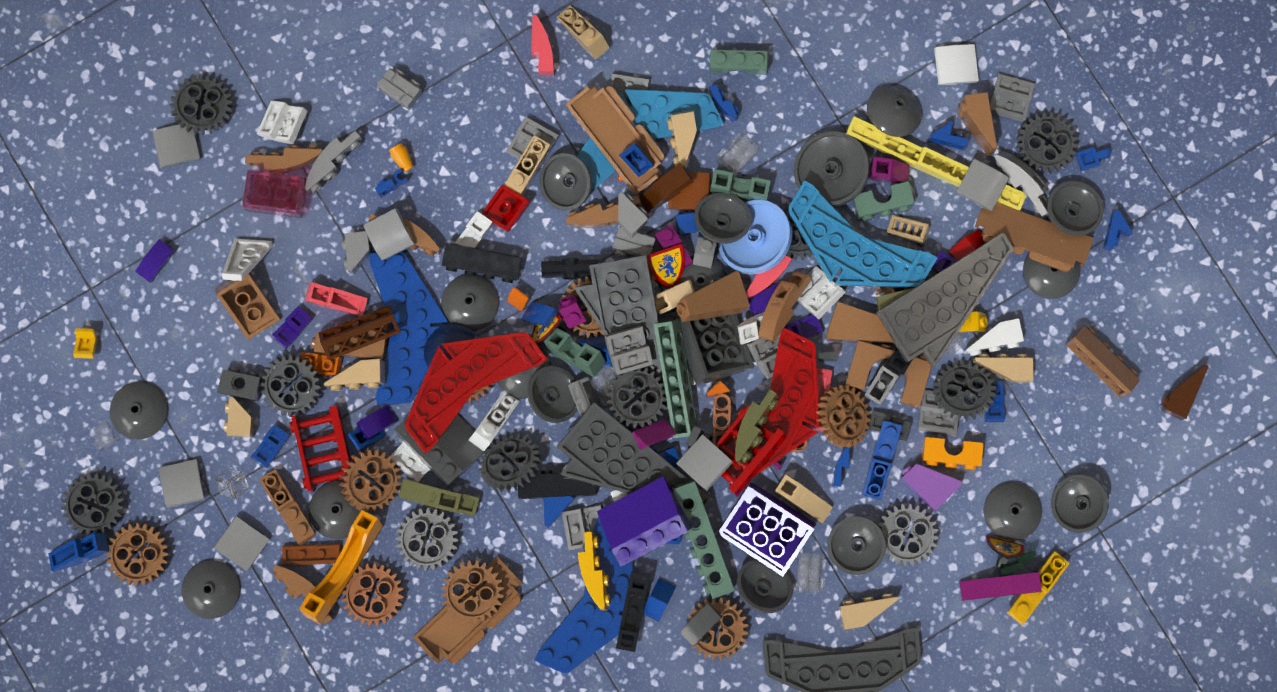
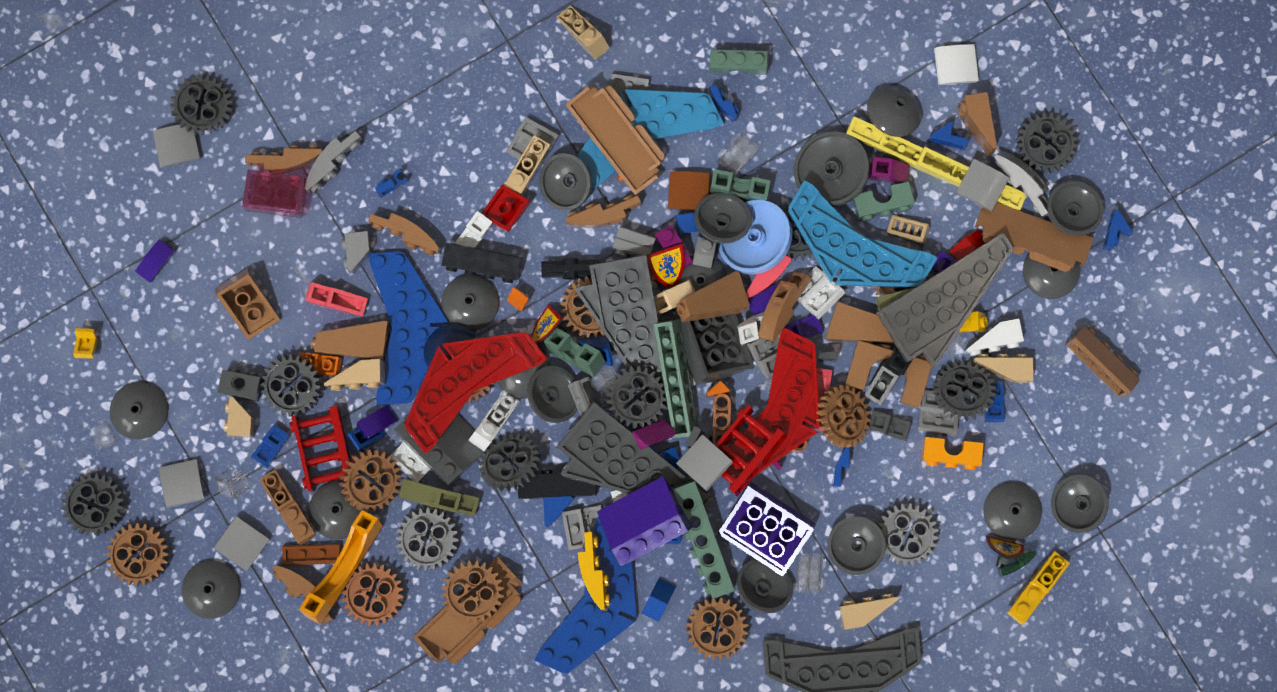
blue slope [48,532,109,572] -> none
white wing [222,238,273,281] -> none
white slope [257,101,307,144] -> none
dark purple slope [272,306,312,349] -> none
reddish brown fence [318,305,401,360] -> none
light grey slope [363,208,415,261] -> none
light grey brick [377,68,422,110] -> none
light orange cone [389,143,414,172] -> none
blue slope [522,302,558,328] -> none
coral slope [531,15,554,76] -> none
magenta bracket [558,295,586,329] -> none
light grey slope [604,325,653,375] -> none
black slope [616,571,650,652] -> none
light grey slope [618,192,648,238] -> none
blue slope [619,142,654,177] -> none
reddish brown slope [639,163,694,214] -> none
tan slope [667,110,697,167] -> none
dark grey slope [680,603,723,647] -> none
olive slope [735,389,779,466] -> none
tan slope [774,474,833,524] -> none
blue slope [862,419,902,500] -> none
medium lavender slope [901,464,963,511] -> none
magenta slope [959,572,1042,601] -> none
light grey slope [990,74,1035,122] -> none
blue plate [1076,147,1111,171] -> none
reddish brown slope [1160,365,1209,420] -> none

